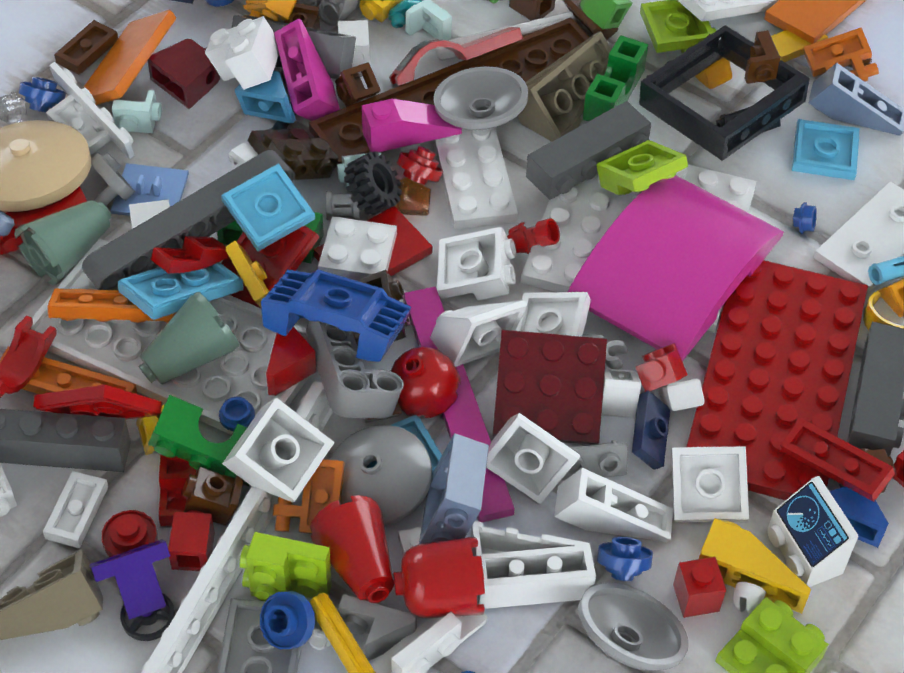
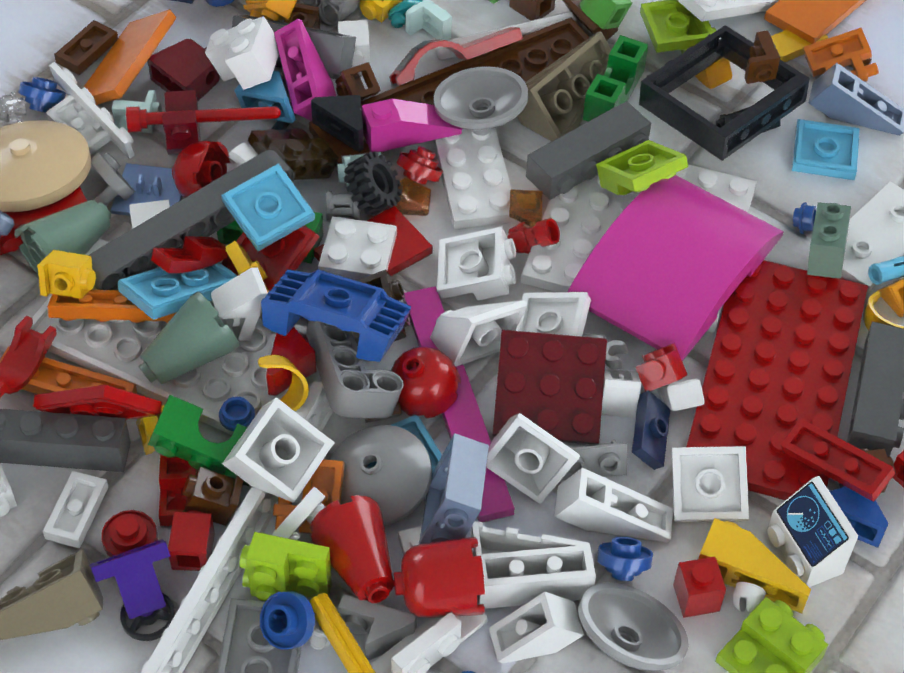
none -> yellow brick [37,250,96,299]
none -> red piece [126,106,281,133]
none -> dark red arch [162,90,201,155]
none -> red cylinder [172,141,232,198]
none -> white slope [211,267,268,341]
none -> yellow helmet [258,355,309,411]
none -> white plate [272,487,326,541]
none -> black slope [311,95,363,153]
none -> white slope [489,592,584,663]
none -> clear orange slope [509,189,543,227]
none -> sand green brick [807,202,851,279]

